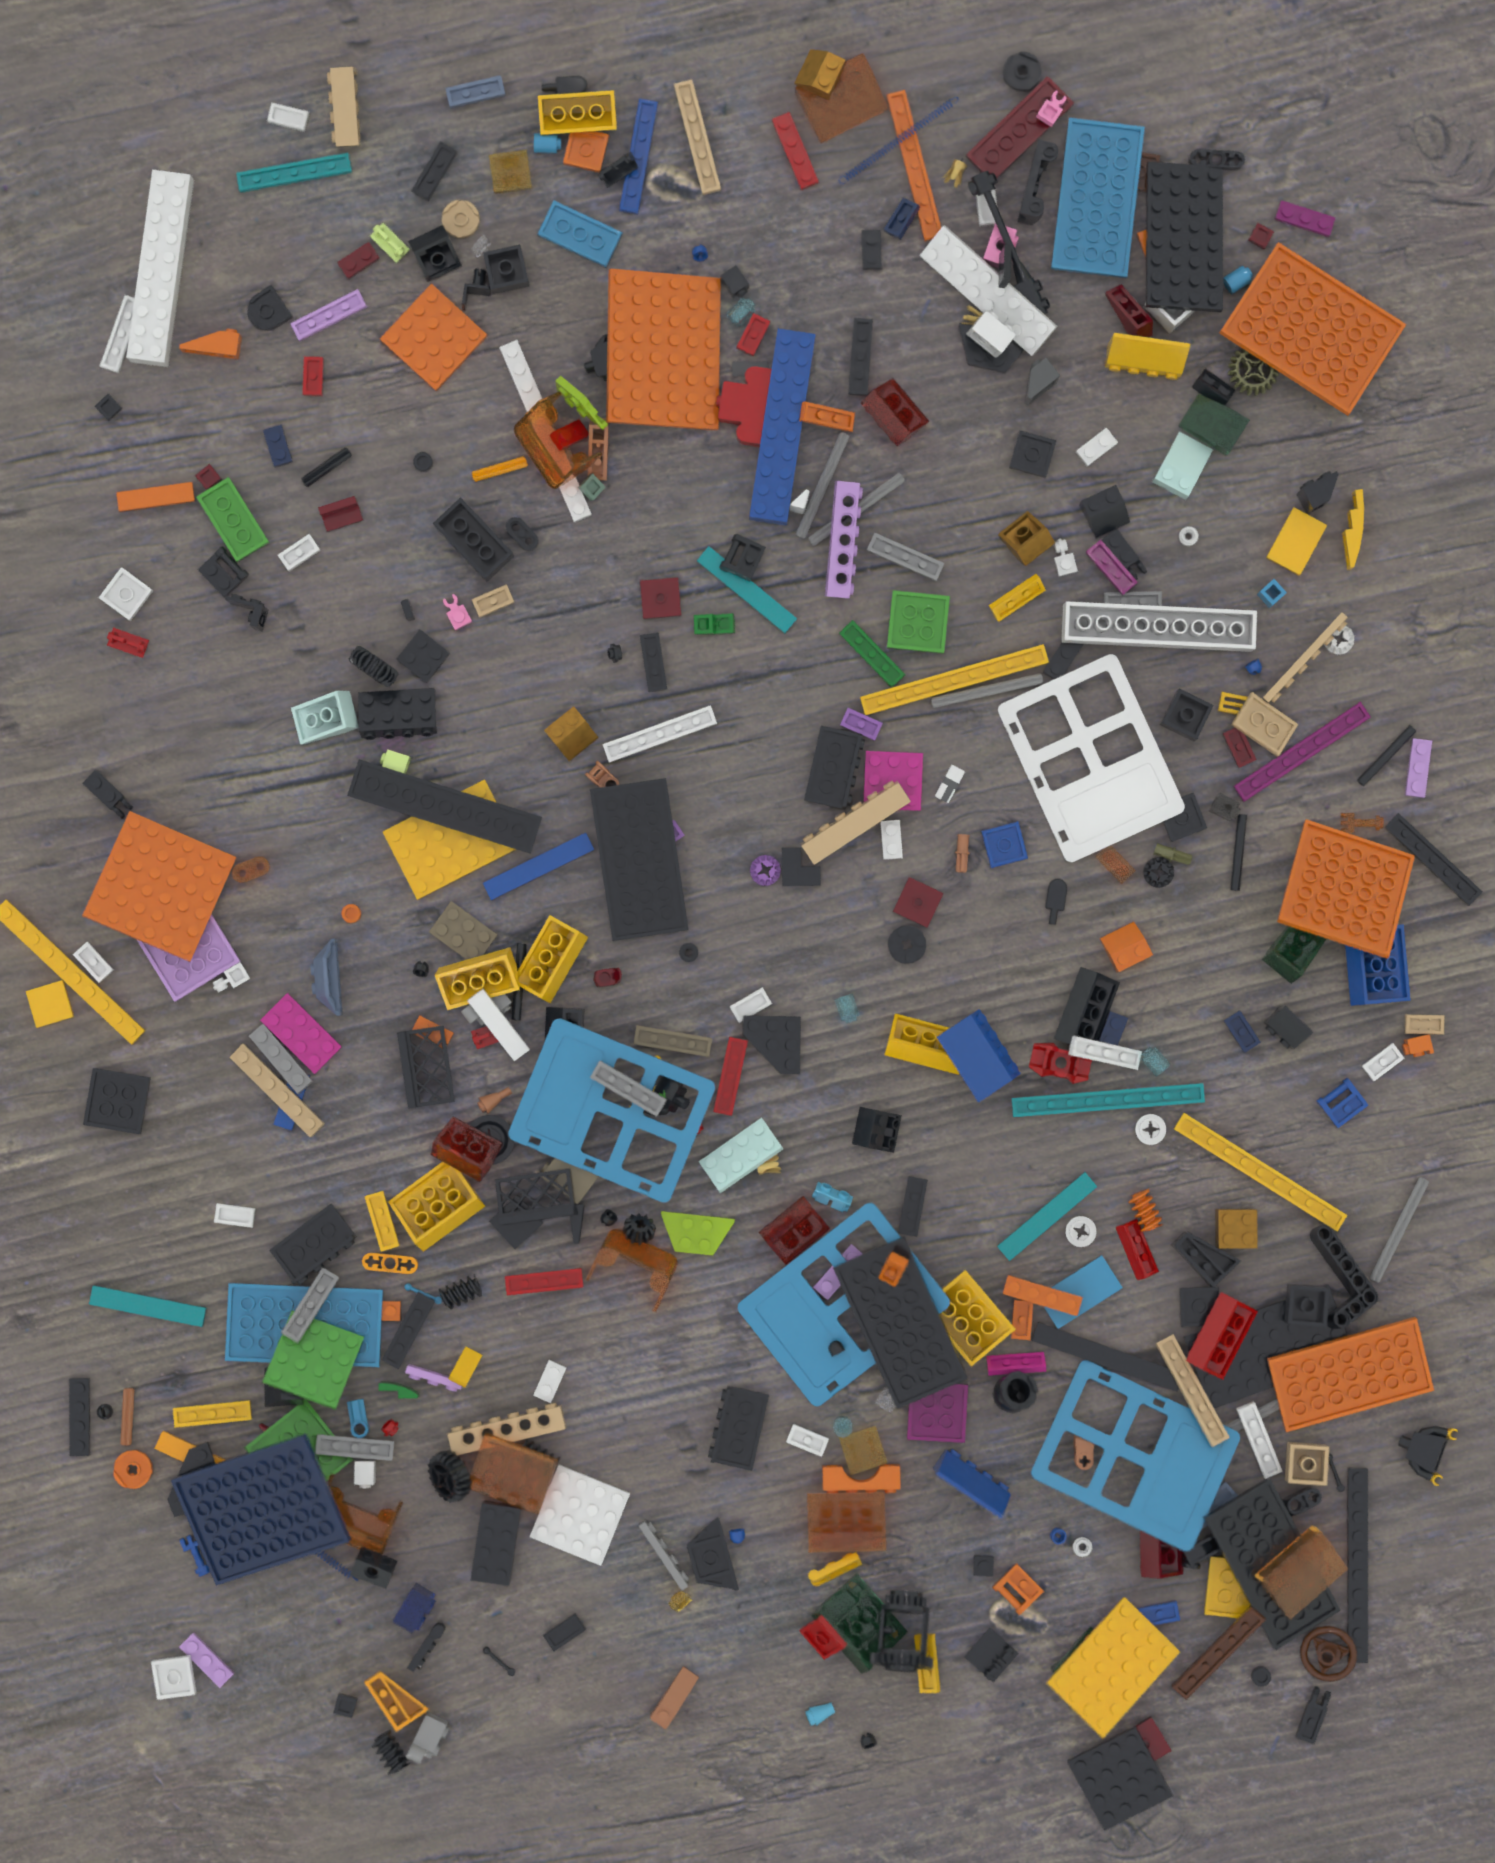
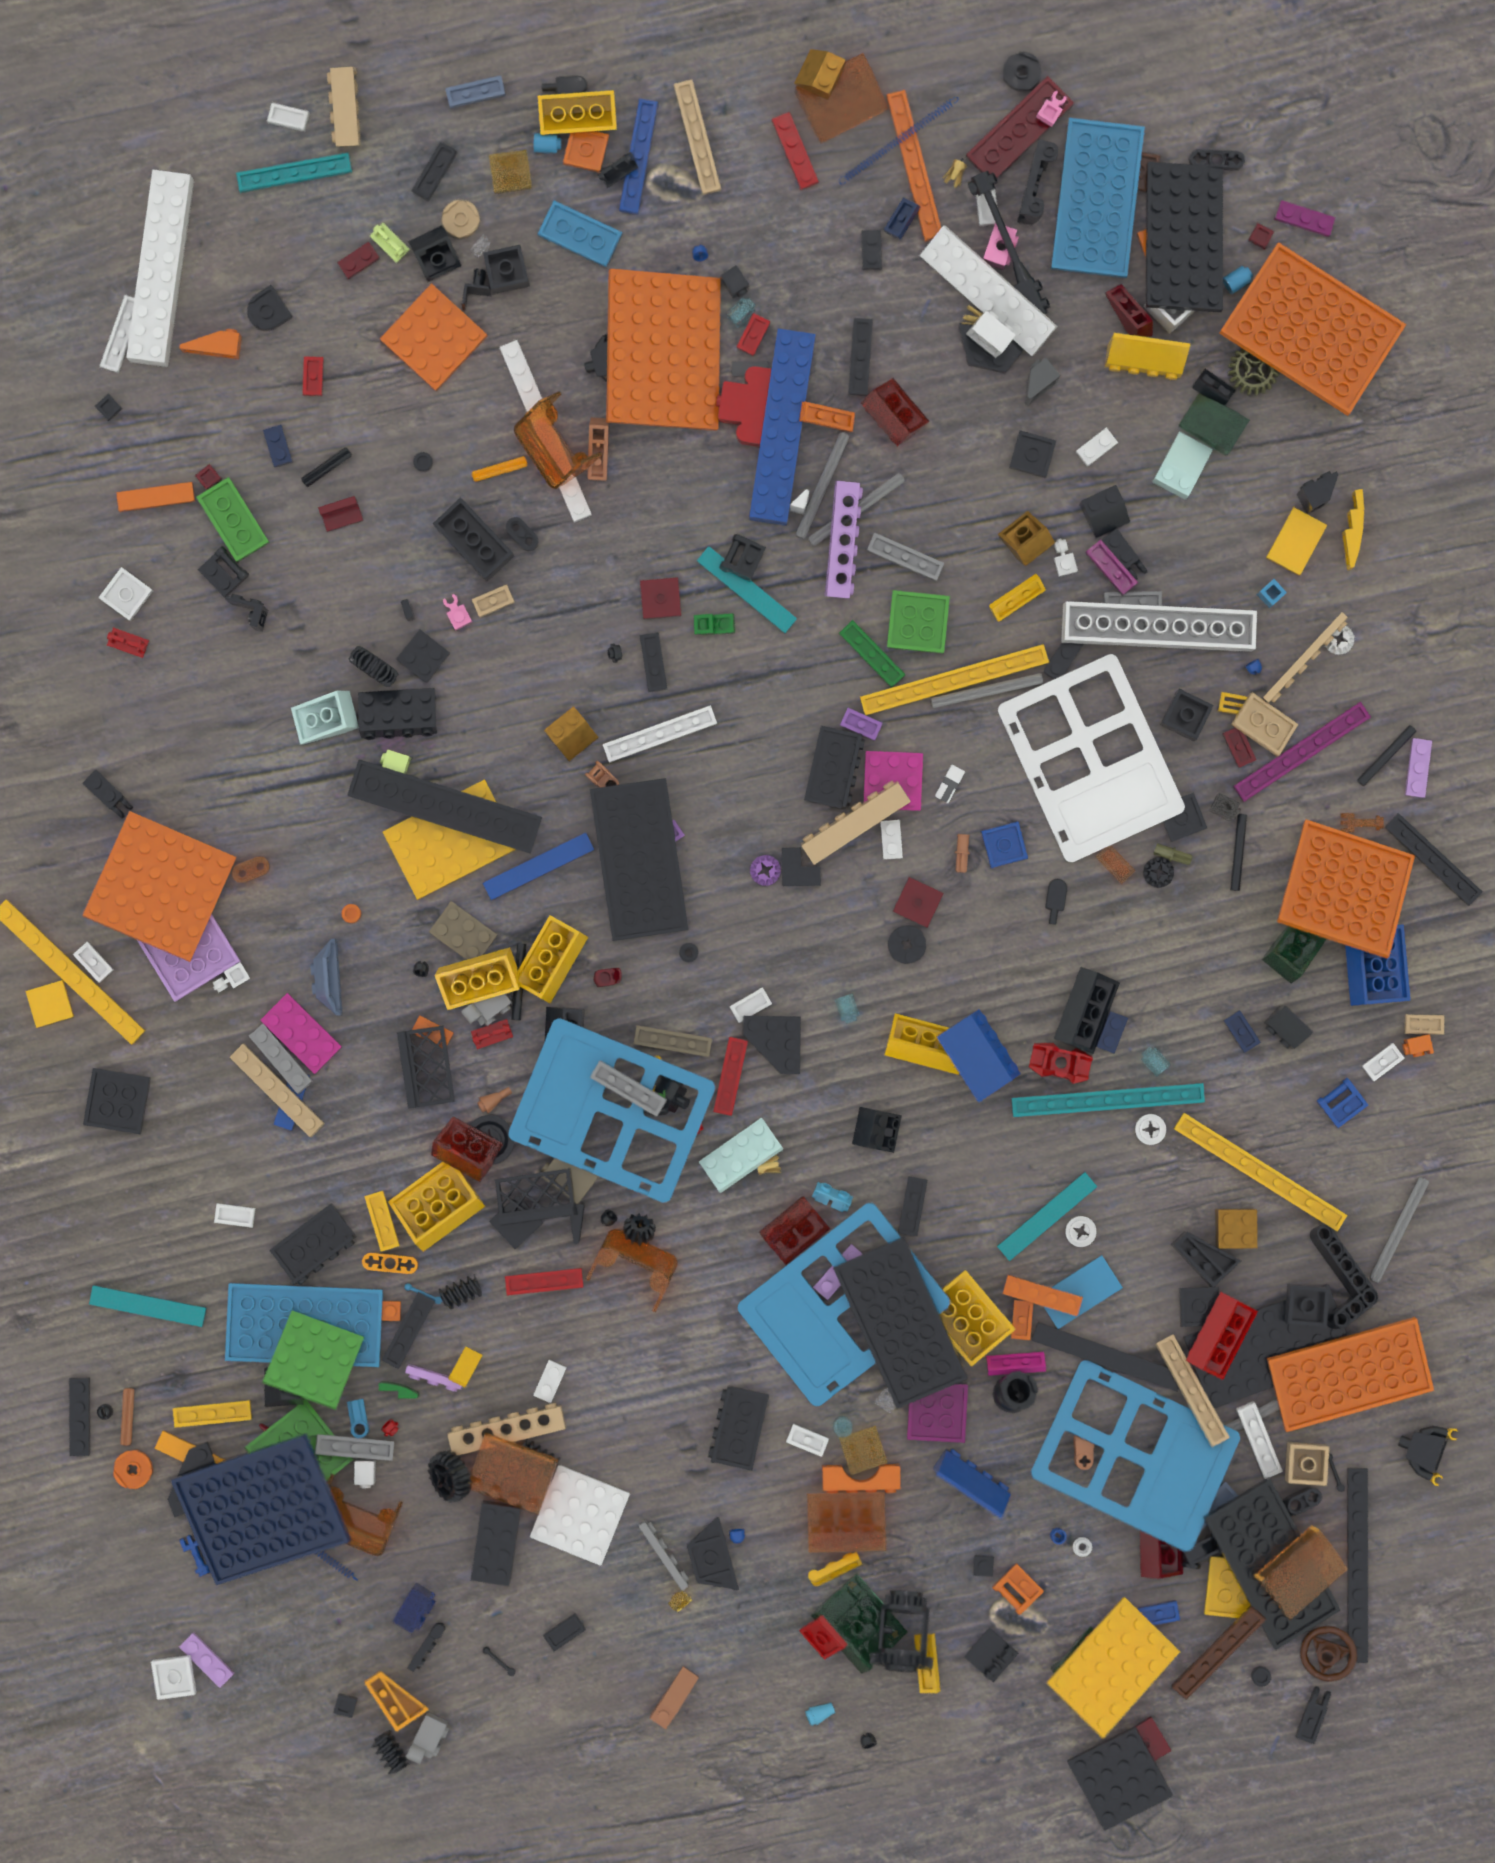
white plate [278,534,321,572] -> none
light grey plate [281,1268,339,1344] -> none
lavender tile [290,289,367,342] -> none
black brick [350,1547,397,1589] -> none
white tile [468,989,530,1061] -> none
red plate [549,419,589,451] -> none
lime wing [555,376,608,430] -> none
sand green plate [578,473,605,501] -> none
lime wing [661,1211,735,1256] -> none
black hinge [828,1341,845,1357] -> none
orange slope [878,1252,908,1287] -> none
black tile [998,245,1012,288] -> none
white tile [1068,1036,1142,1070] -> none
orange slope [1100,922,1153,973] -> none
red slope [1116,1218,1159,1280] -> none
orange piece [1128,1189,1163,1232] -> none
white plate [1179,527,1198,546] -> none

